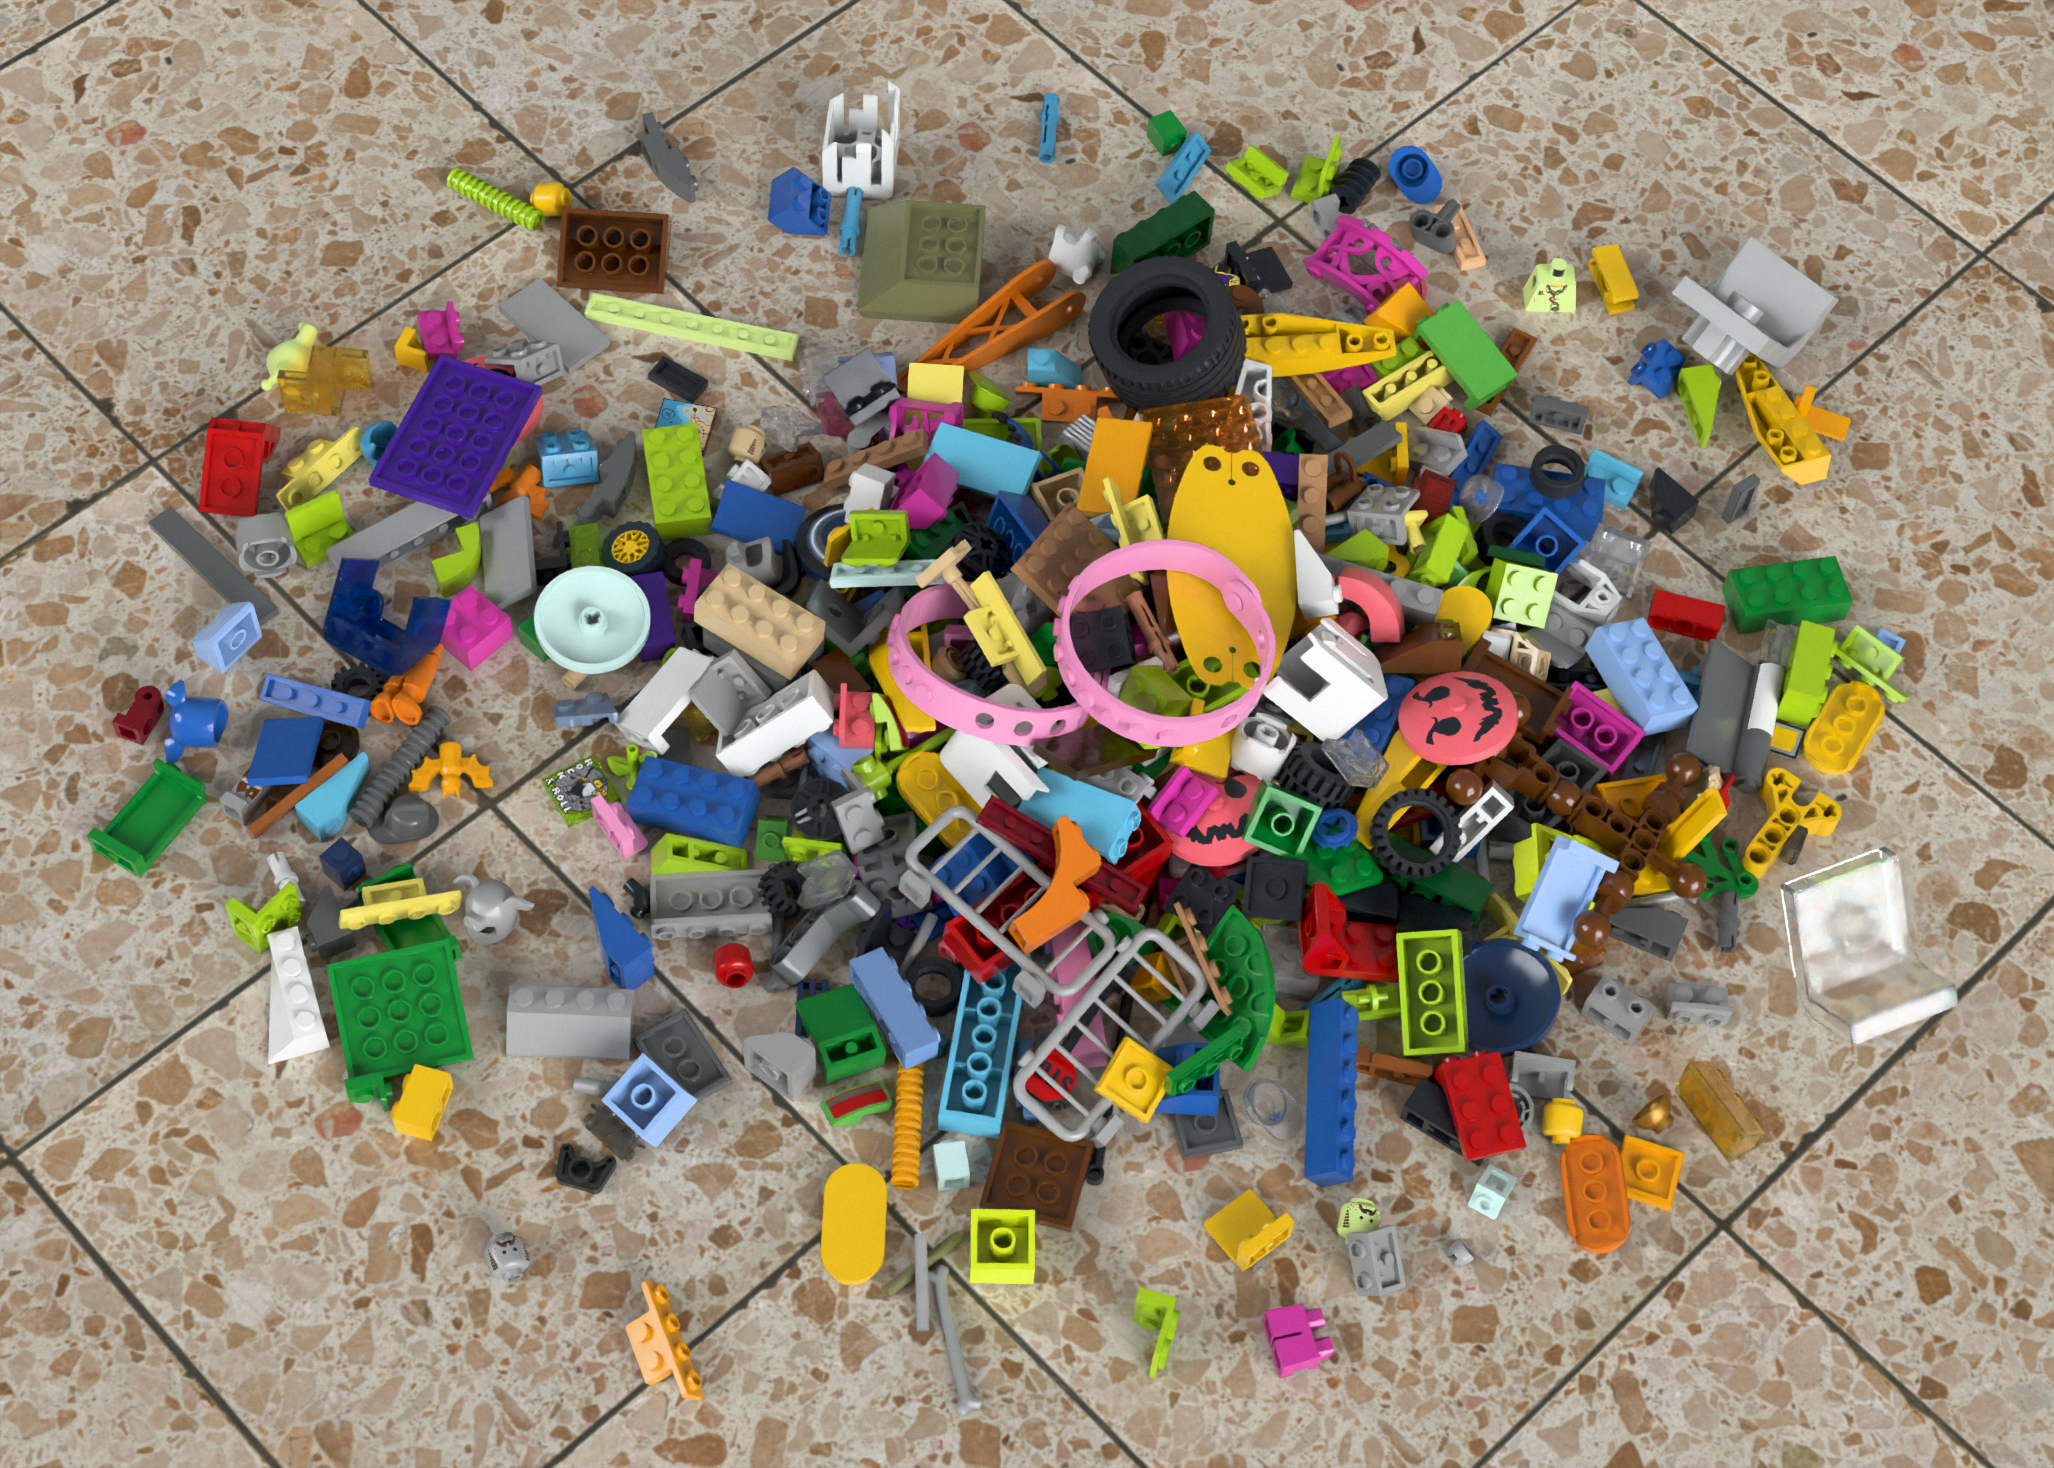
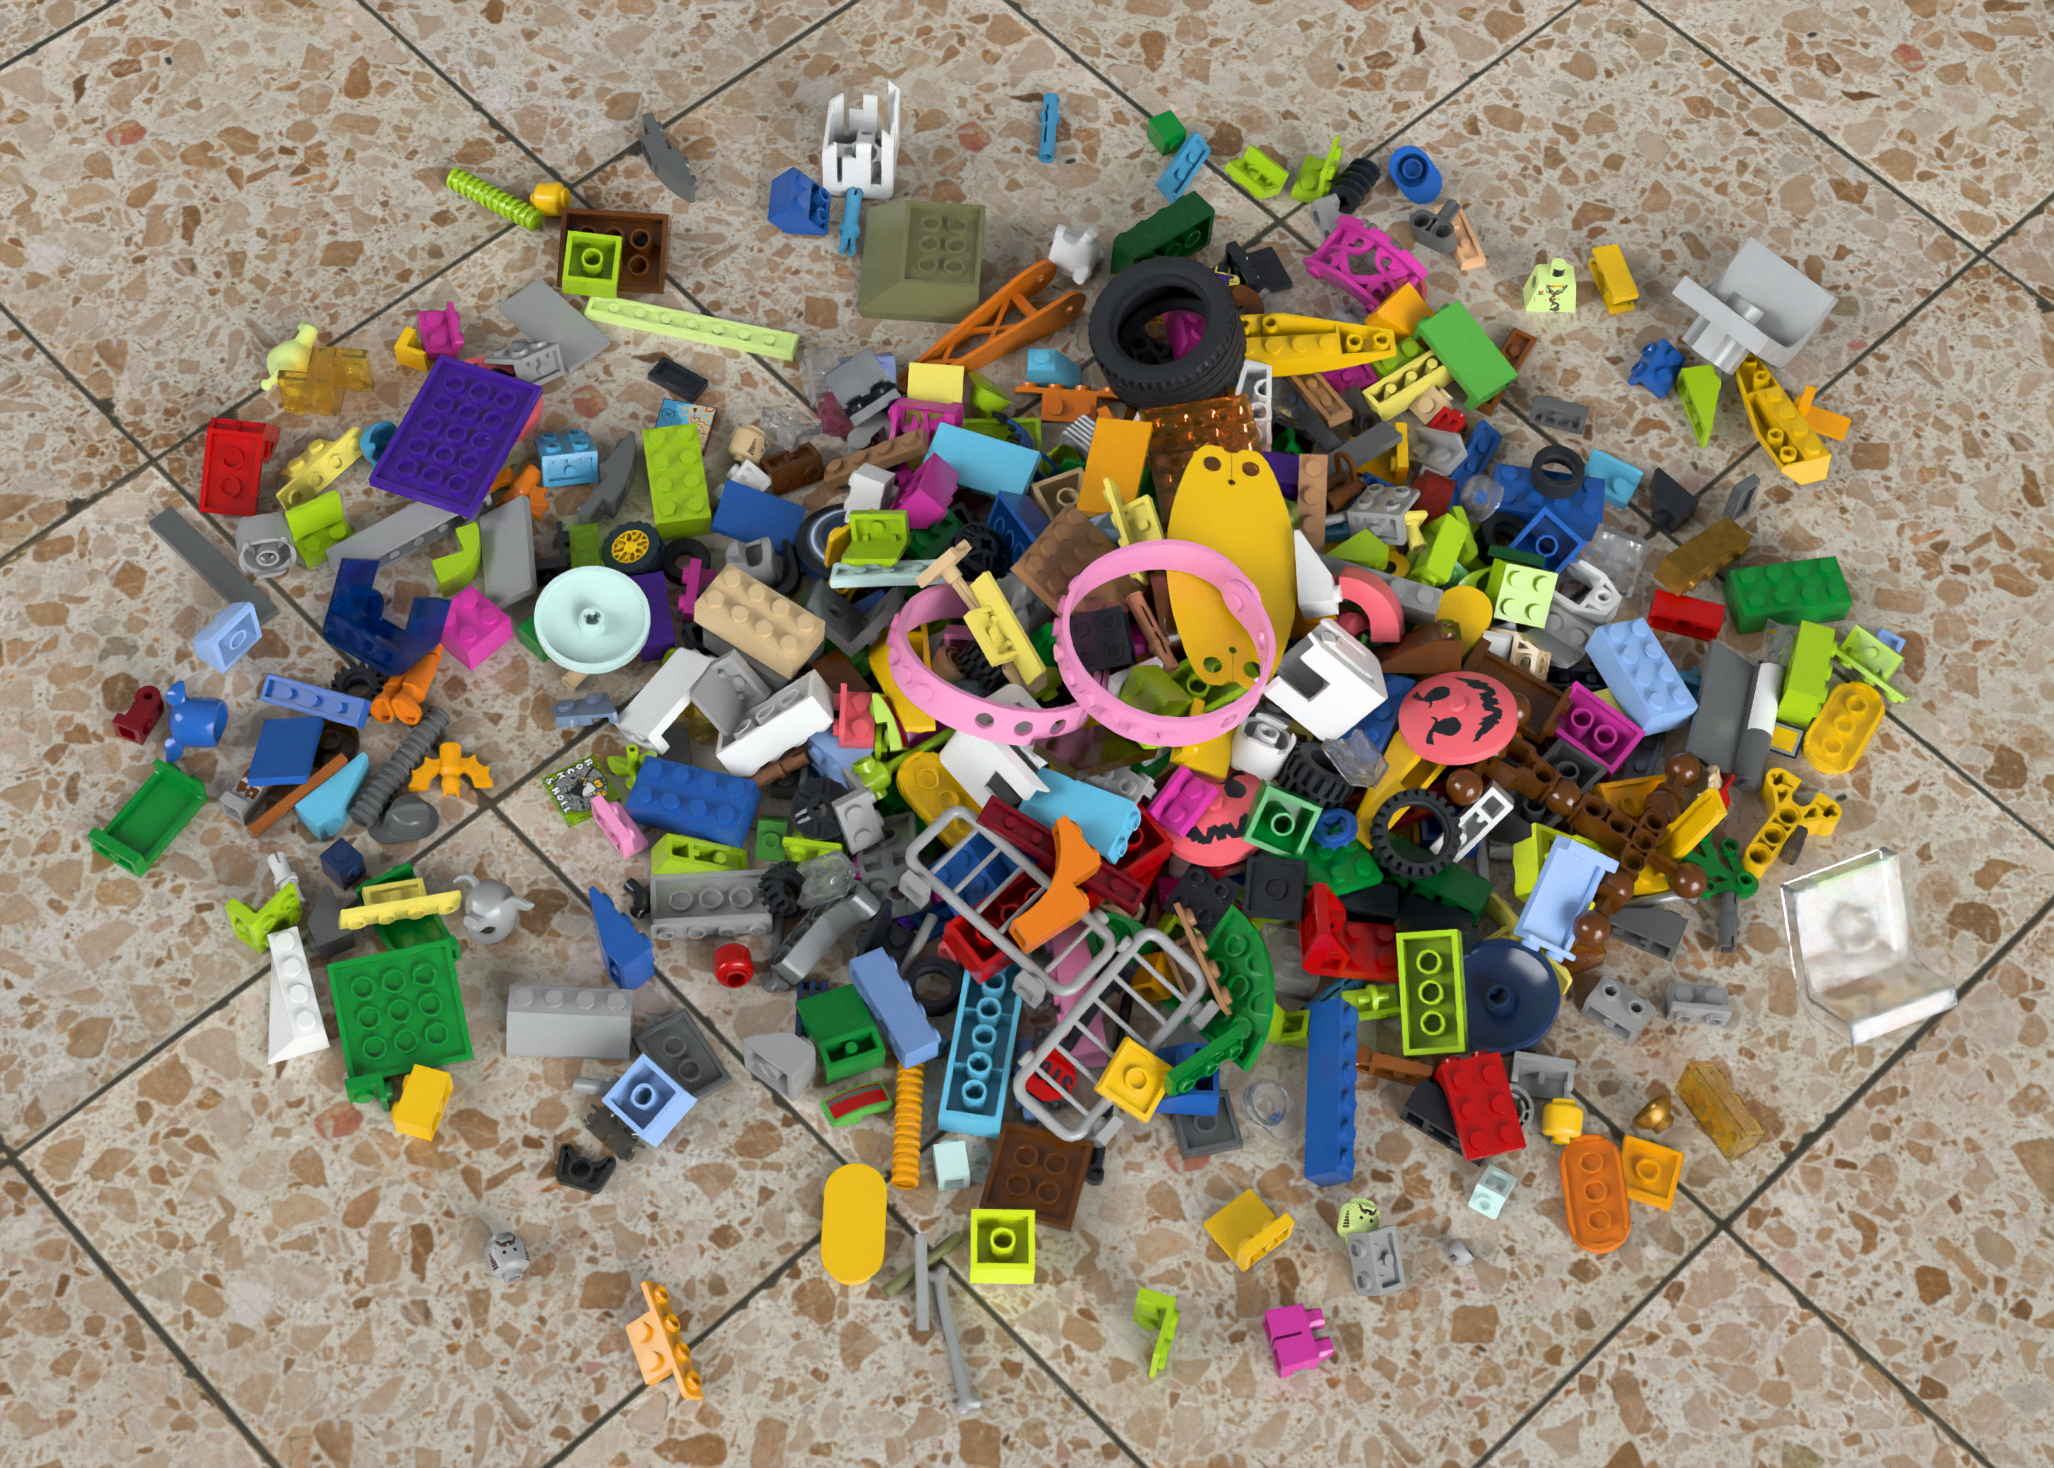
none -> lime brick [562,230,622,299]
none -> pearl gold brick [1653,516,1753,597]

